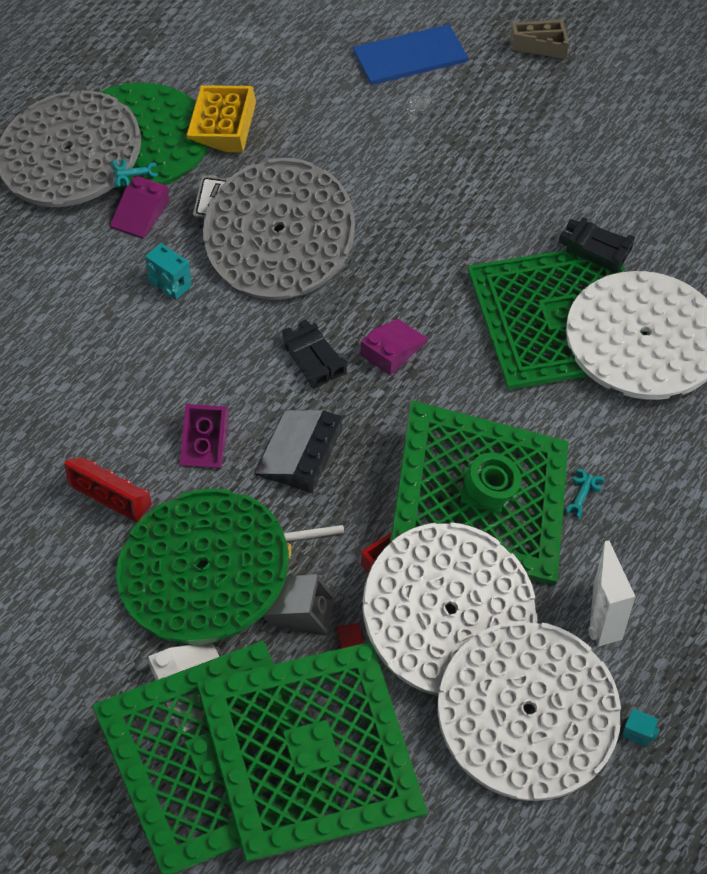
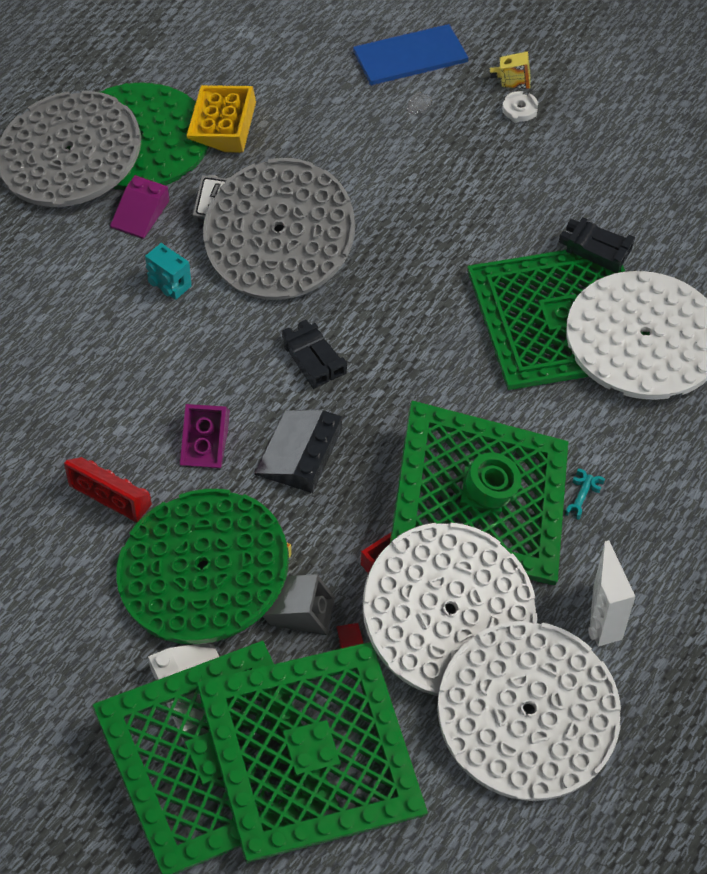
teal bar [110,159,158,187] -> none
white bar [284,525,344,541] -> none
magenta slope [360,319,428,376] -> none
dark tan wedge [510,20,569,59] -> none
teal brick [622,708,660,747] -> none
none -> light yellow torso [490,52,530,88]
none -> white plate [502,91,538,123]

